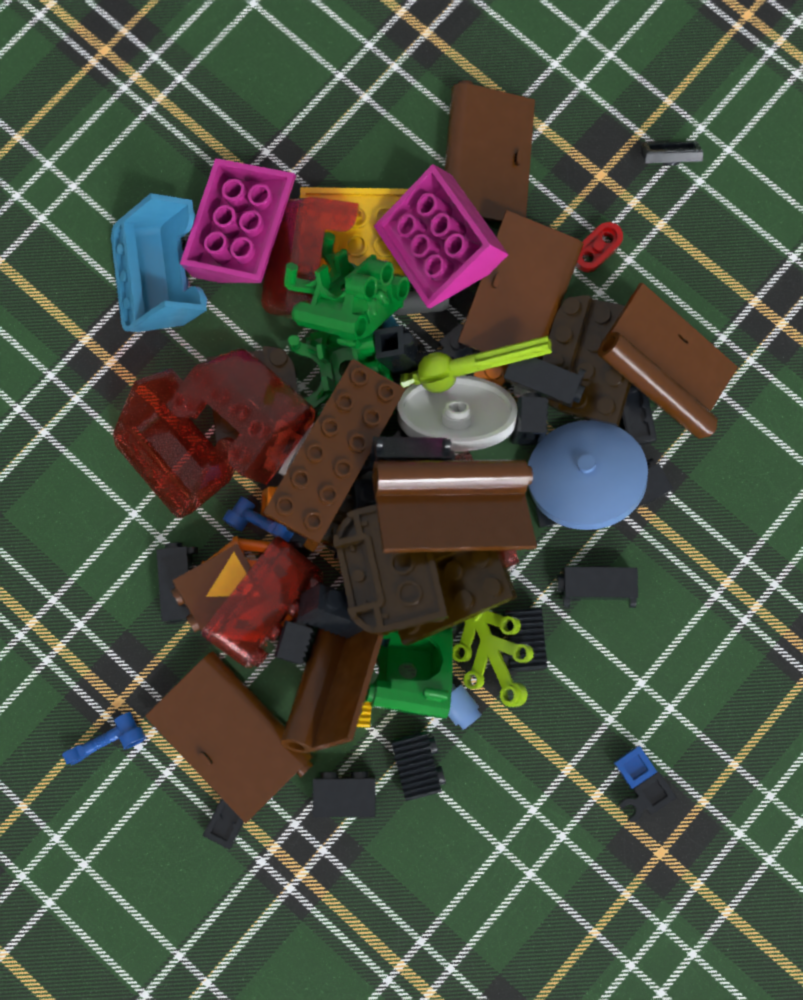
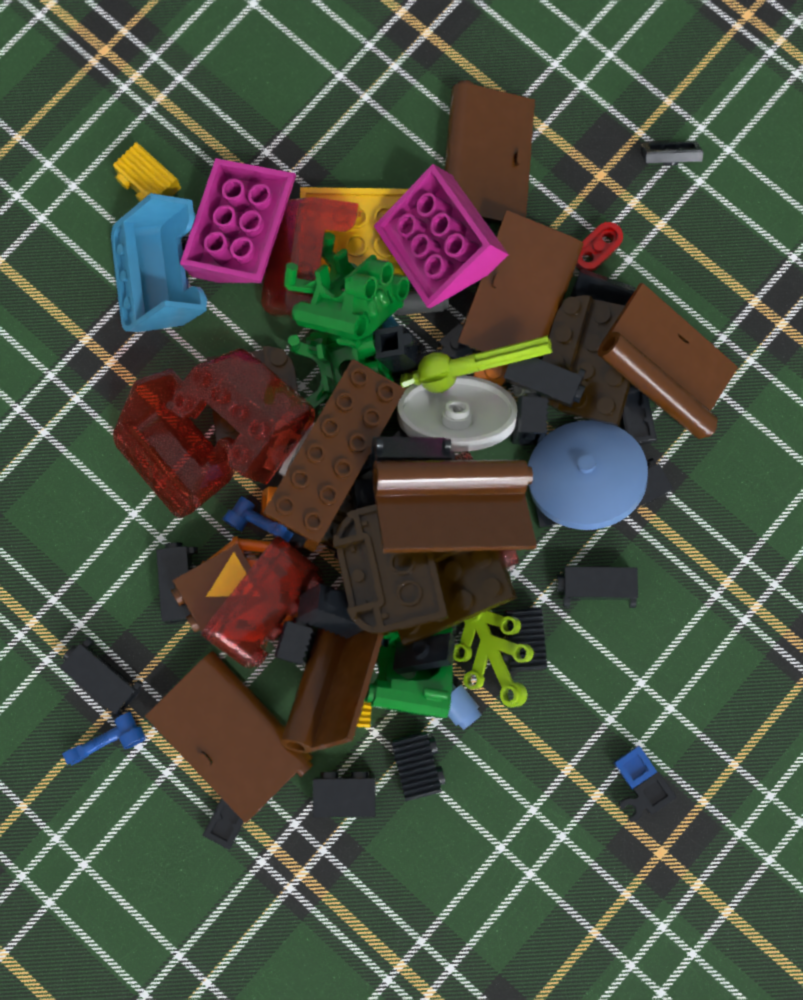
none -> black brick [60,637,144,714]
none -> yellow brick [113,142,181,202]
none -> black plate [393,632,455,675]
none -> black plate [570,268,636,305]

